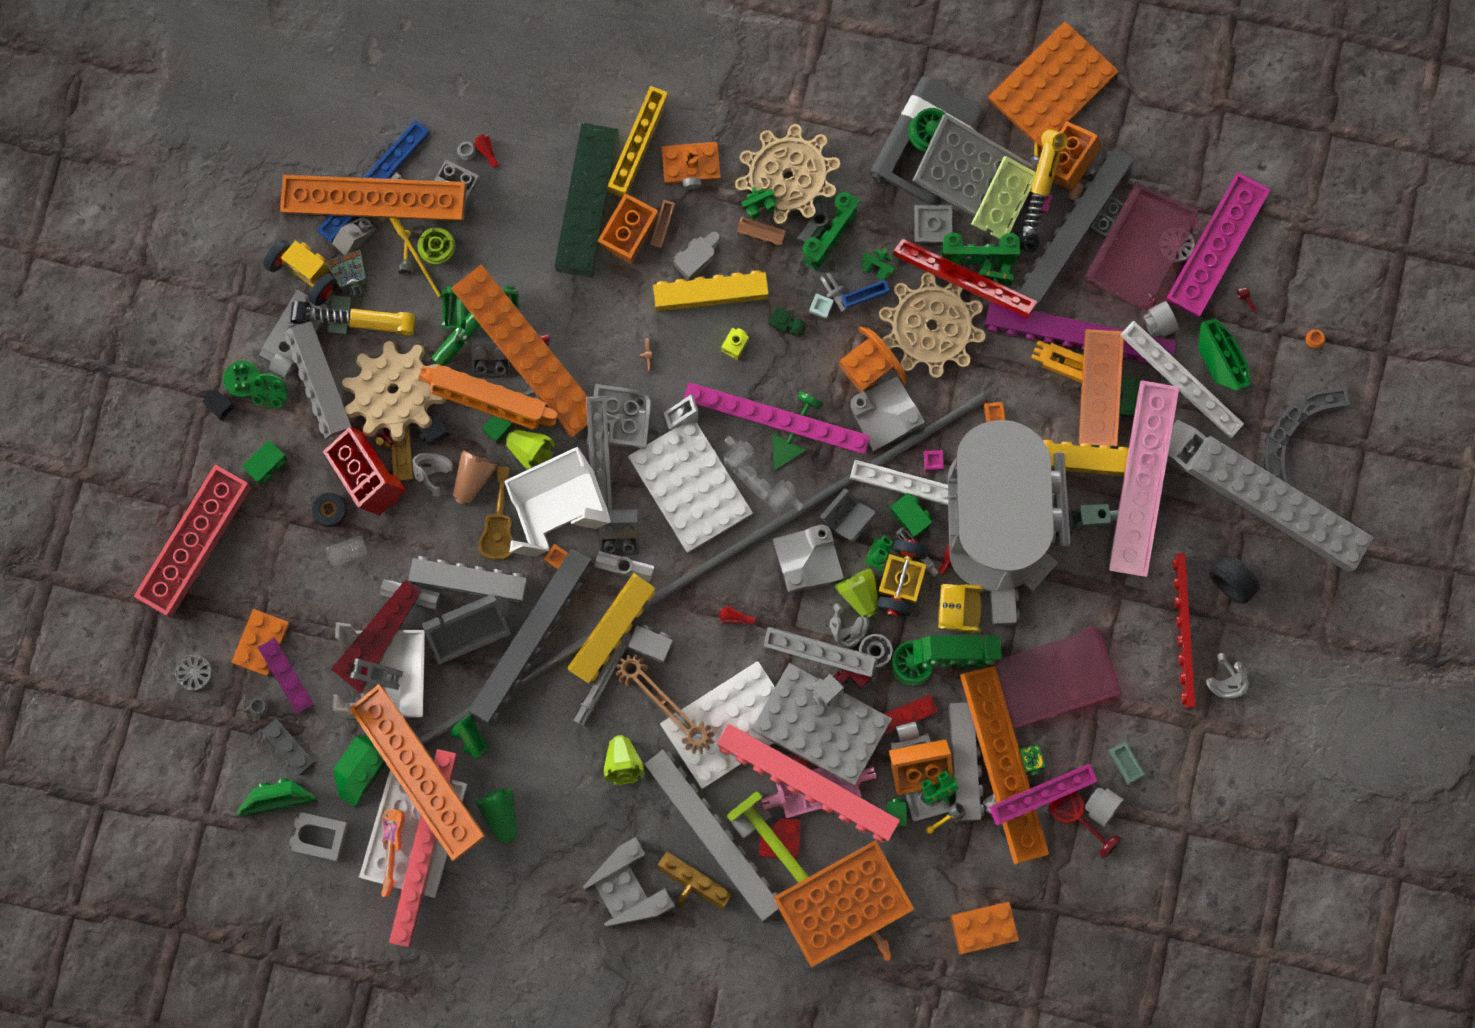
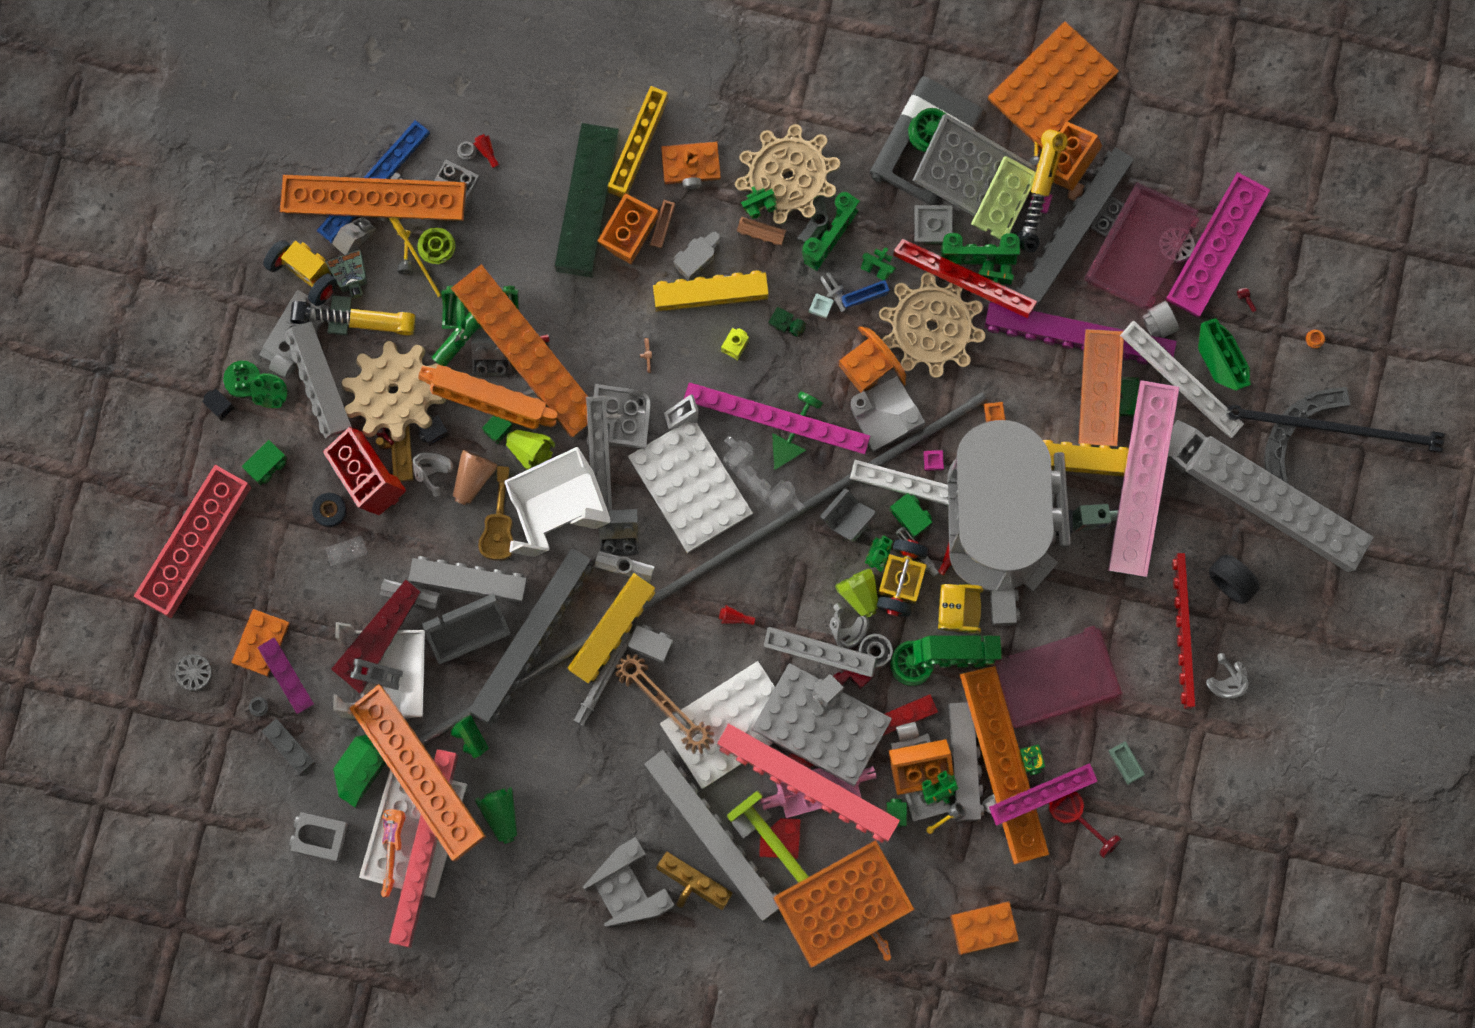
green wedge [237,778,318,817] -> none
orange plate [543,544,568,570] -> none
lime cone [604,735,645,786] -> none
light grey slope [773,525,844,594] -> none
light orange hinge [1031,341,1083,383] -> none
light grey piece [1085,788,1124,827] -> none
none -> black hinge [1226,405,1445,452]

